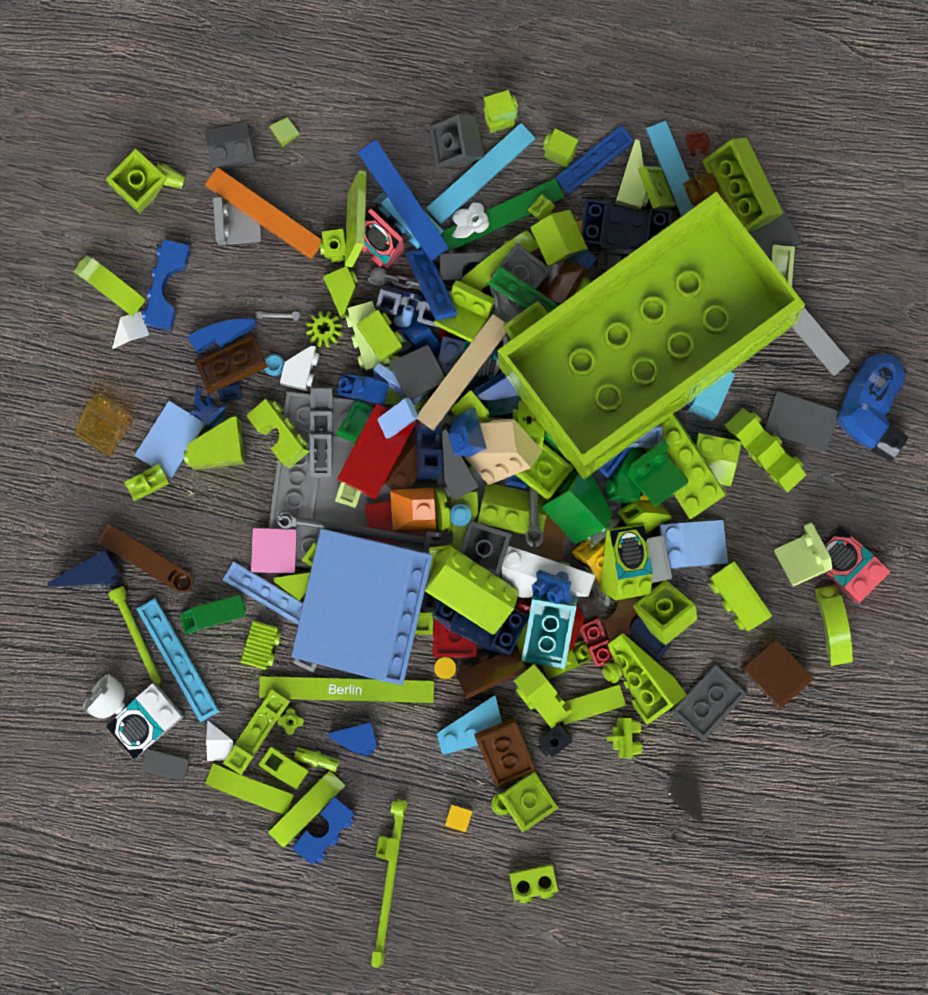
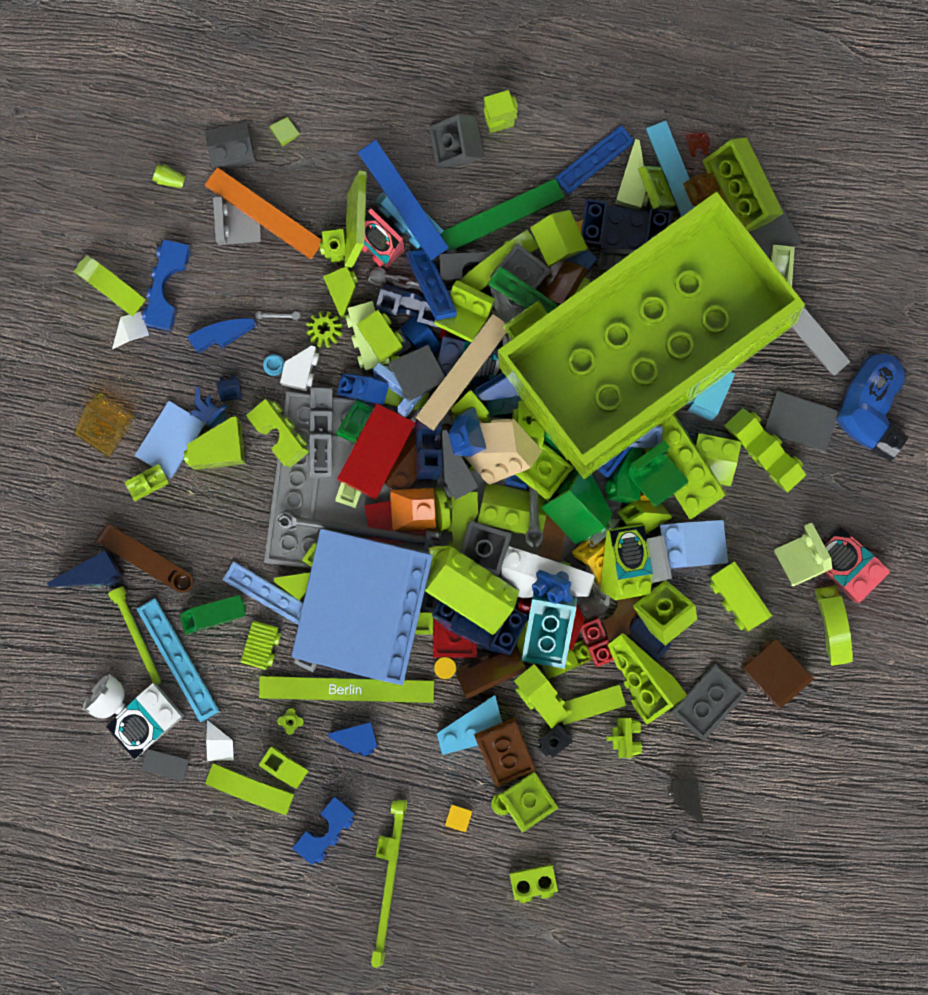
lime slope [106,148,167,214] -> none
reddish brown tile [195,334,268,394] -> none
lime slope [223,689,290,775] -> none
bright pink tile [251,528,297,573] -> none
lime slope [268,770,346,848] -> none
lime pin [294,747,340,772] -> none
light blue tile [377,398,418,438] -> none
light blue arm [393,305,414,328] -> none
medium azure tile [426,123,536,225] -> none
medium azure plate [450,504,471,526] -> none
white plate [452,203,489,238] -> none
lime tile [528,194,555,221] -> none
lime brick [543,128,578,168] -> none
lime plate [602,662,622,683] -> none

